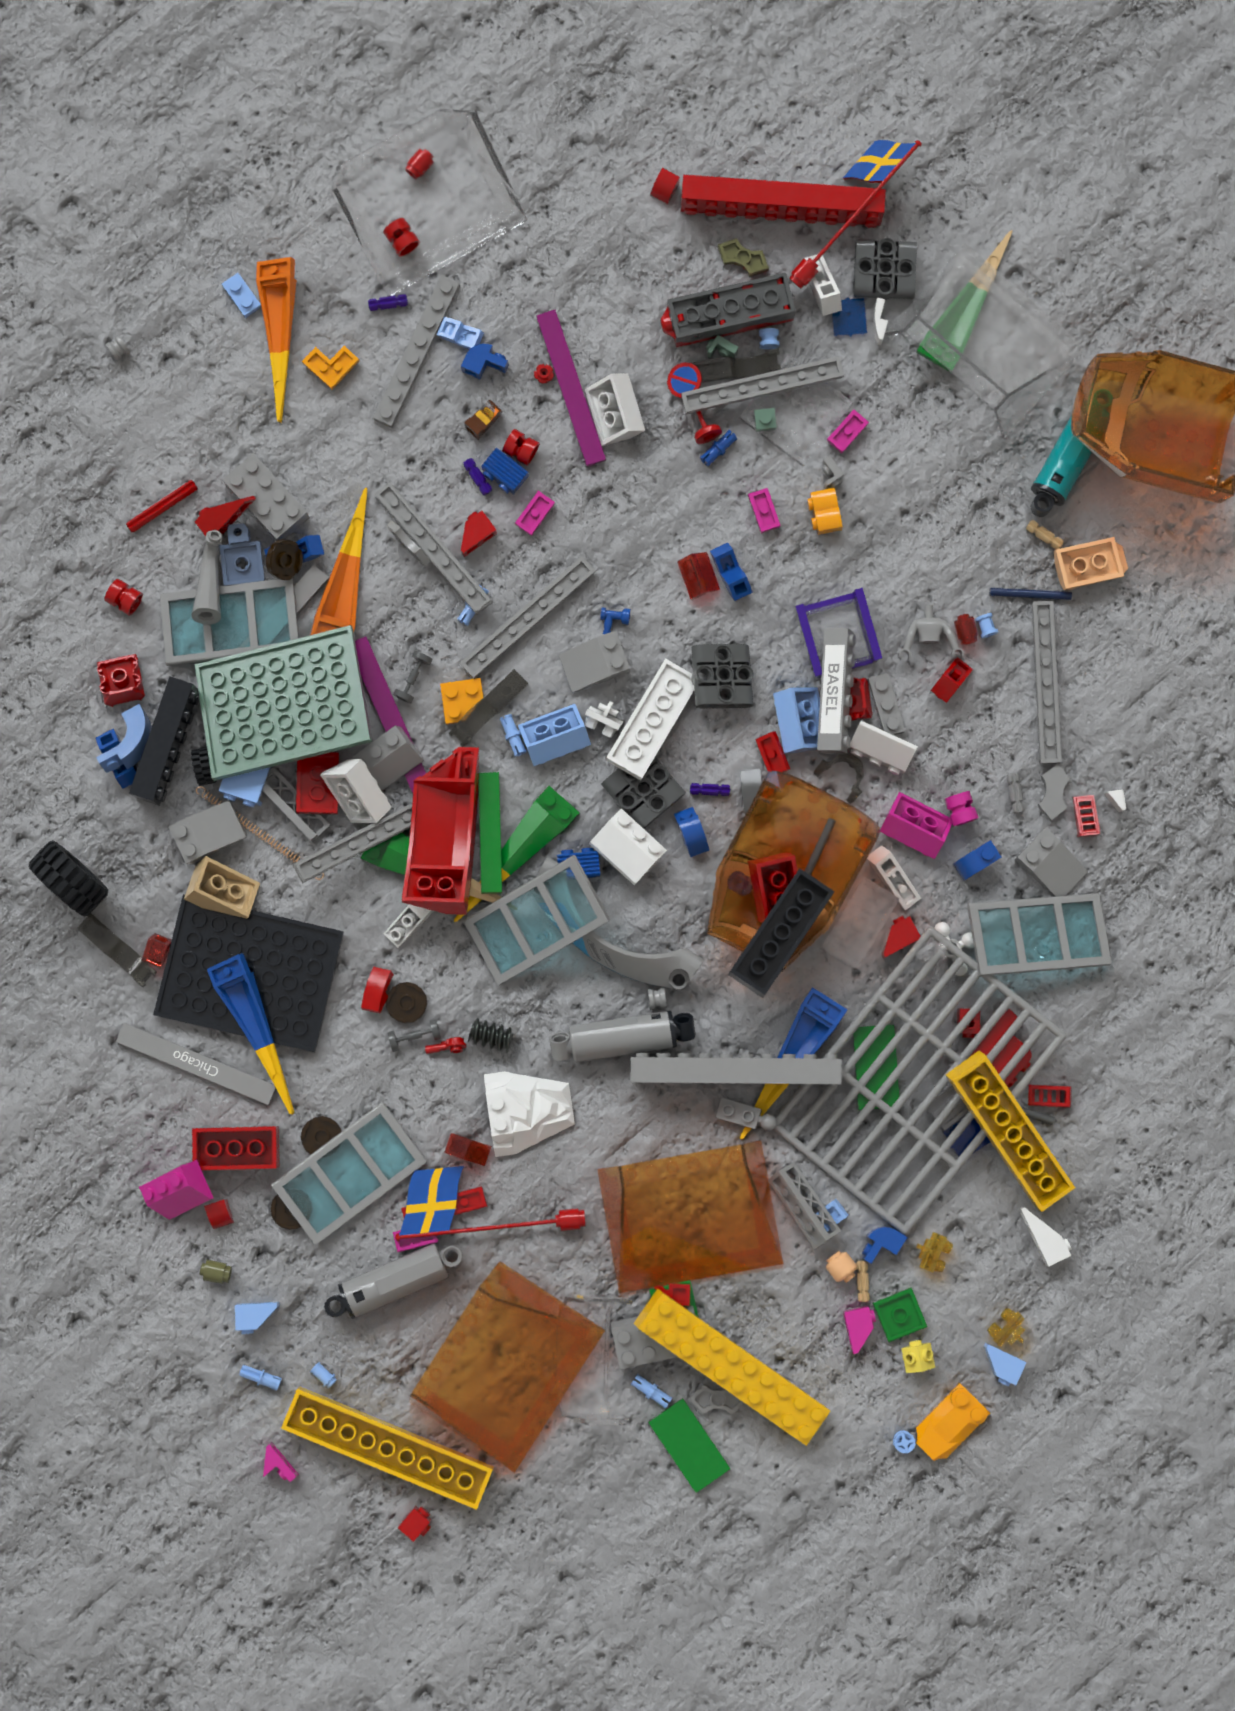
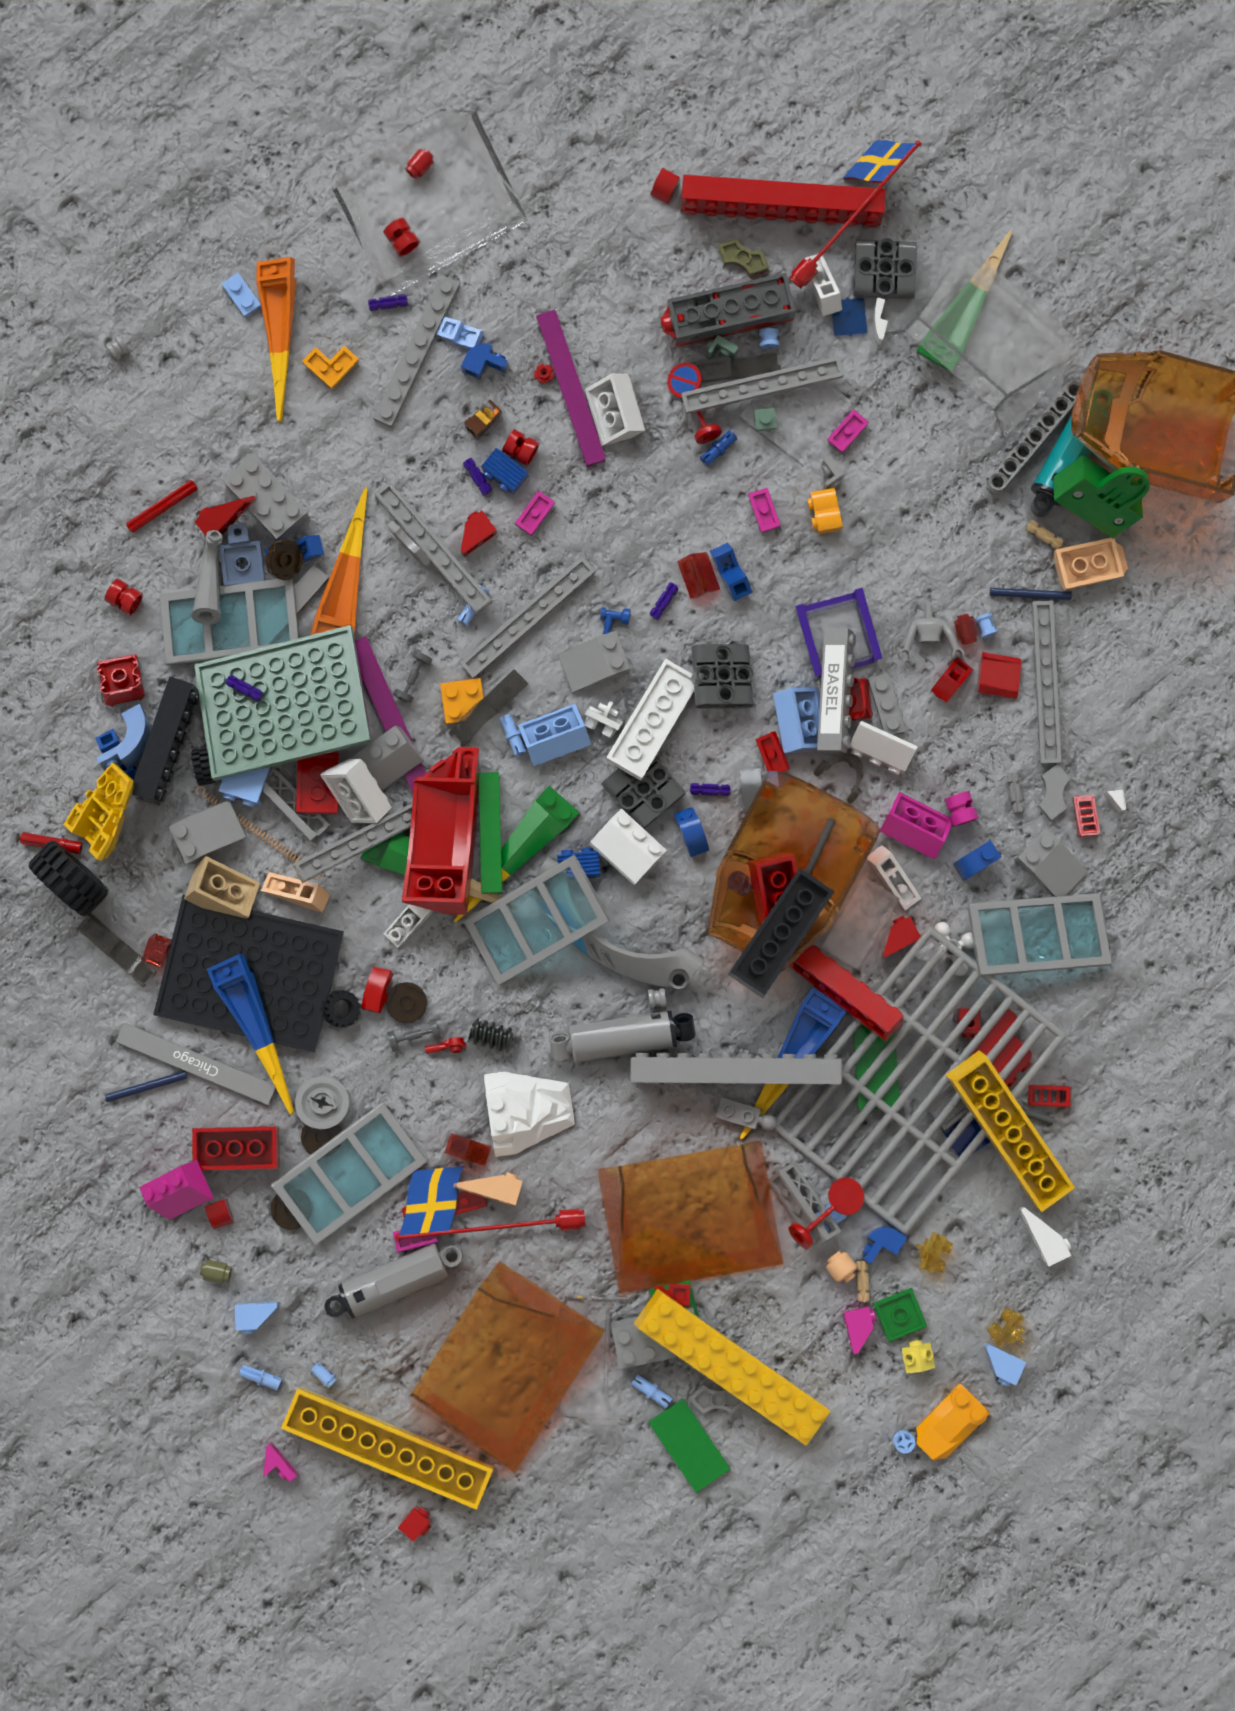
none -> red axle [20,832,83,854]
none -> yellow wedge [63,763,134,861]
none -> dark blue piece [105,1071,188,1102]
none -> dark purple axle [226,675,264,702]
none -> light nougat slope [261,872,330,913]
none -> light grey gear [295,1076,349,1130]
none -> black tyre [321,990,361,1028]
none -> light nougat slope [453,1173,523,1206]
none -> dark purple axle [650,582,678,620]
none -> red piece [788,1177,864,1250]
none -> red brick [790,943,904,1042]
none -> red slope [977,652,1021,699]
none -> light grey beam [986,381,1084,495]
none -> green brick [1054,455,1150,538]

